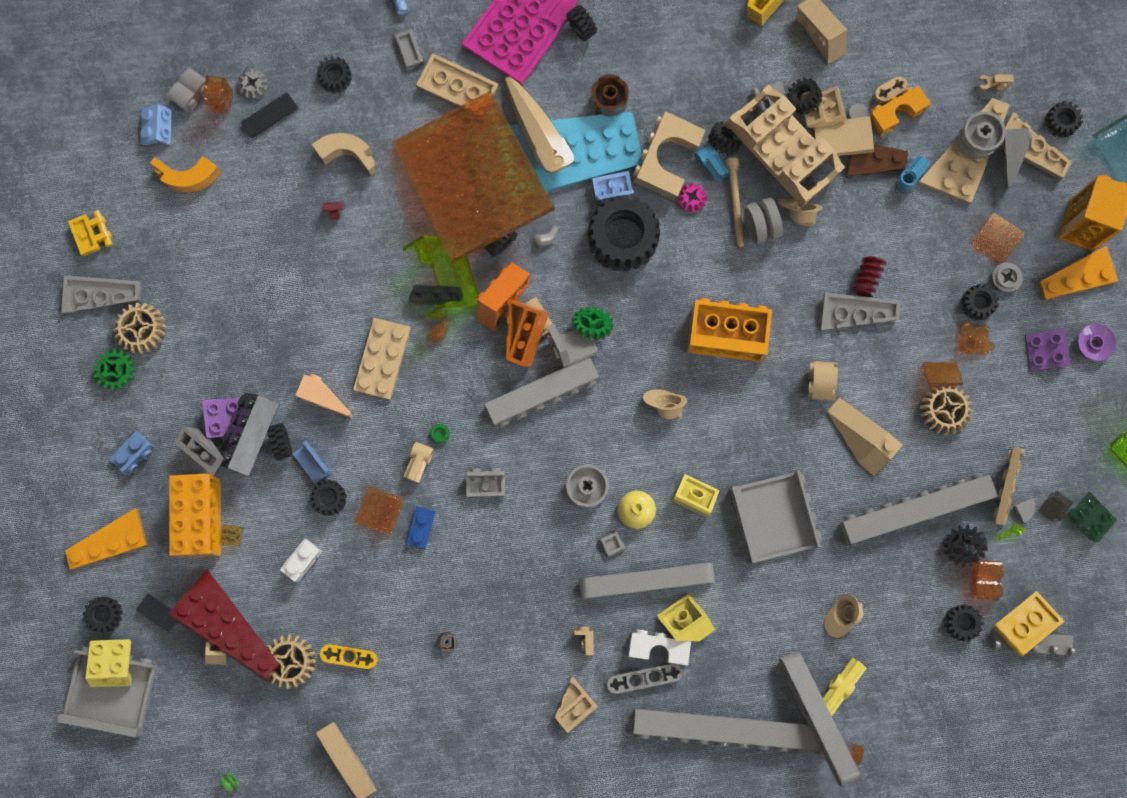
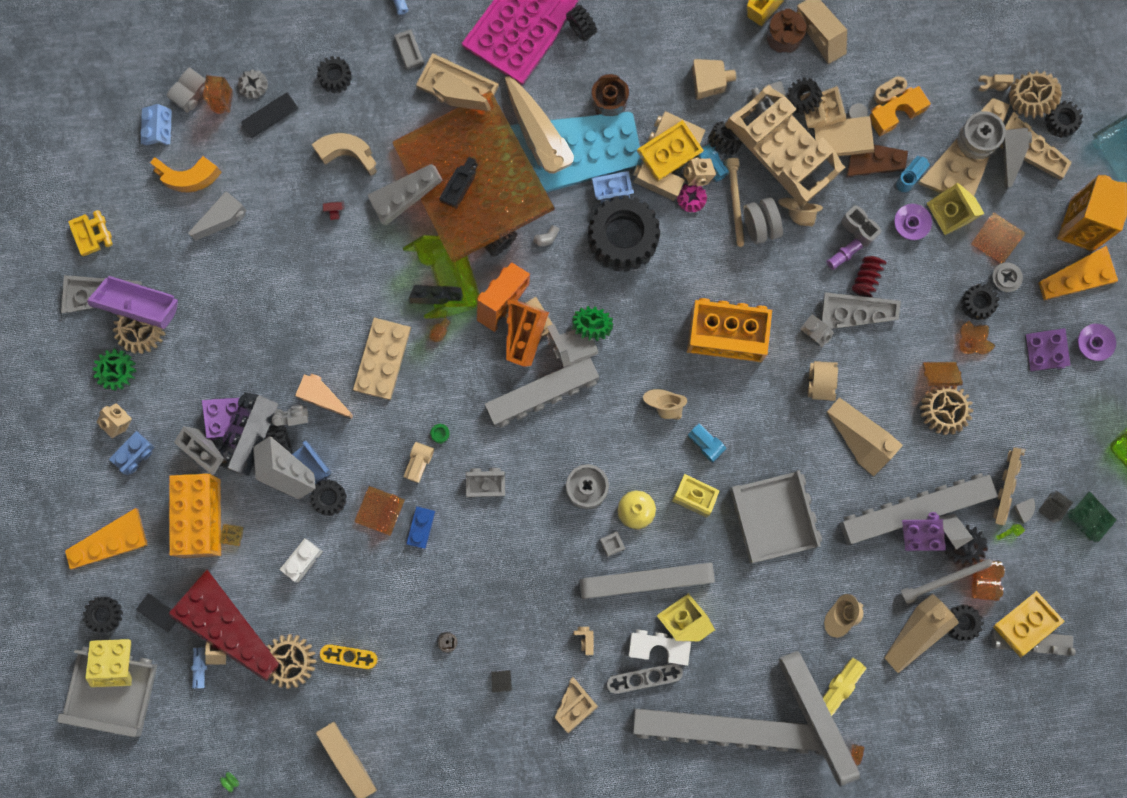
none -> medium lavender container [88,276,178,329]
none -> tan brick [96,403,132,438]
none -> light grey slope [188,192,247,241]
none -> light blue pin [191,648,207,688]
none -> light grey wedge [254,436,316,499]
none -> light grey plate [272,404,308,426]
none -> light grey wing [367,164,443,225]
none -> tan slope [432,70,491,111]
none -> black hinge [439,157,478,209]
none -> clear smoke panel [491,670,512,692]
none -> yellow tile [636,120,704,182]
none -> tan brick [683,158,716,186]
none -> dark azure piece [687,423,727,463]
none -> tan torso [692,59,736,100]
none -> reddish brown brick [767,8,807,53]
none -> light grey bracket [800,314,834,347]
none -> medium lavender pin [826,239,863,270]
none -> light grey brick [841,205,881,247]
none -> tan wedge [885,594,959,673]
none -> medium lavender dish [894,204,932,240]
none -> light grey piece [900,559,993,605]
none -> medium lavender hinge [902,512,946,551]
none -> light yellow slope [927,183,984,235]
none -> light grey slope [939,514,973,549]
none -> tan gear [1009,70,1062,119]

